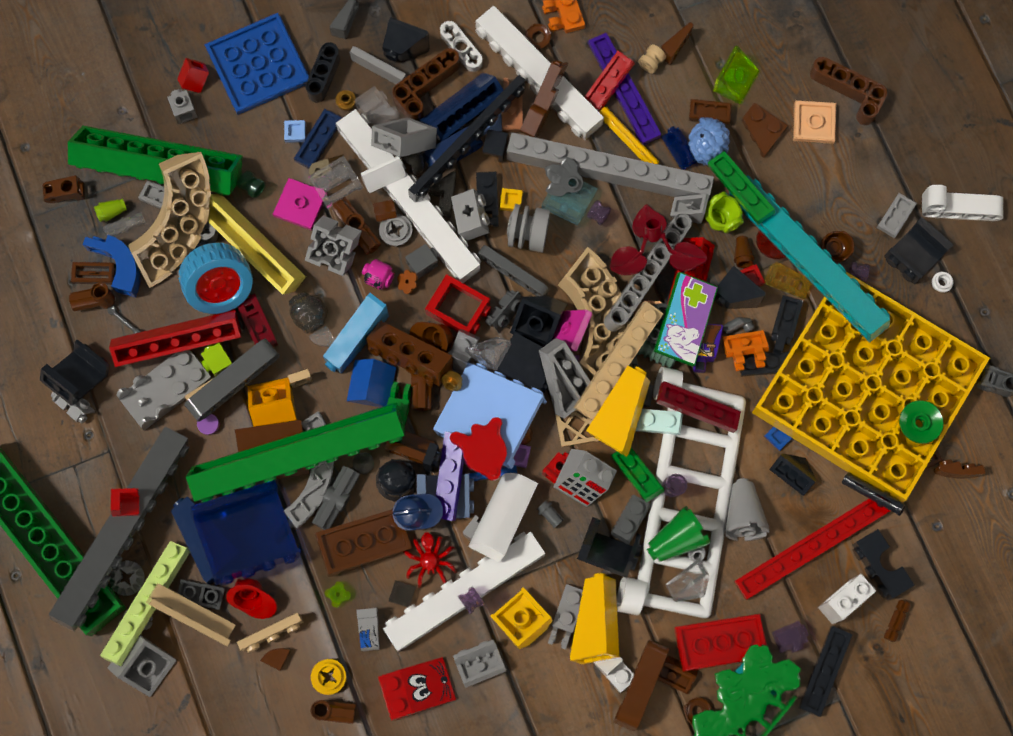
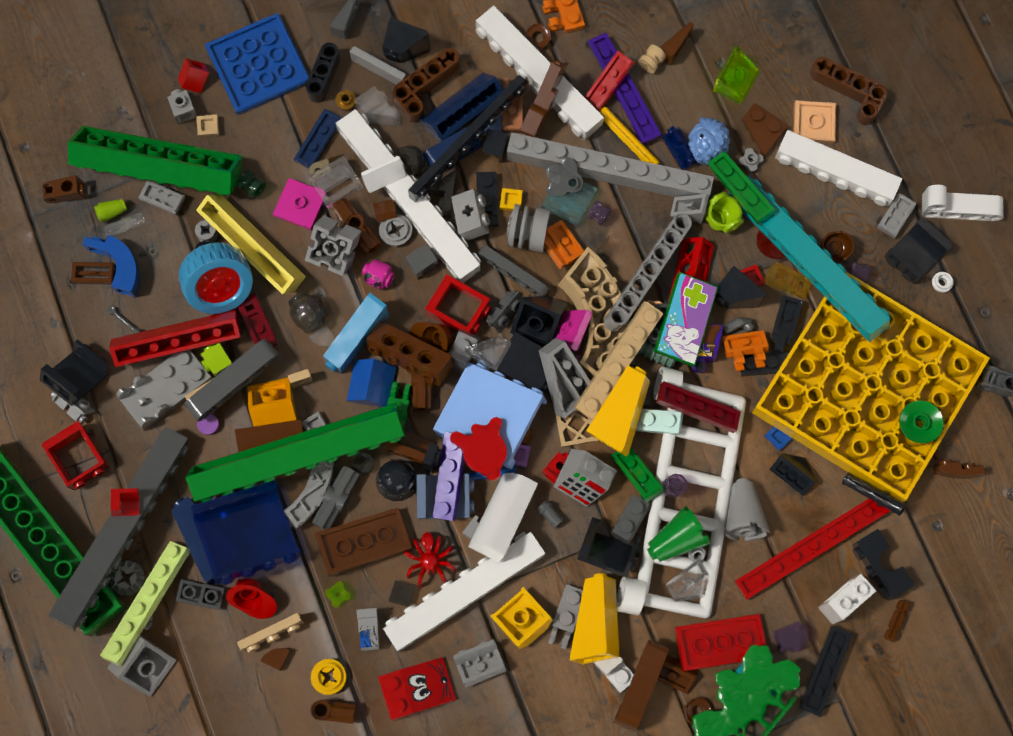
reddish brown piece [69,283,116,312] -> none
tan brick [128,152,211,288] -> none
tan fence [146,583,235,646] -> none
light blue tile [284,120,306,143] -> none
light grey window [371,117,437,157] -> none
dark blue piece [392,494,443,530] -> none
dark orange plant [397,270,418,294] -> none
white beam [440,21,482,72] -> none
pearl gold plate [441,371,462,391] -> none
clear purple wheel [458,586,484,614] -> none
dark red plant [610,204,707,275] -> none
reddish brown plate [689,99,732,125] -> none
reddish brown cone [734,236,755,268] -> none
none -> red window [41,421,109,490]
none -> tan tile [197,114,219,138]
none -> orange plate [544,220,584,269]
none -> light grey plate [739,148,763,172]
none -> white brick [775,130,902,207]

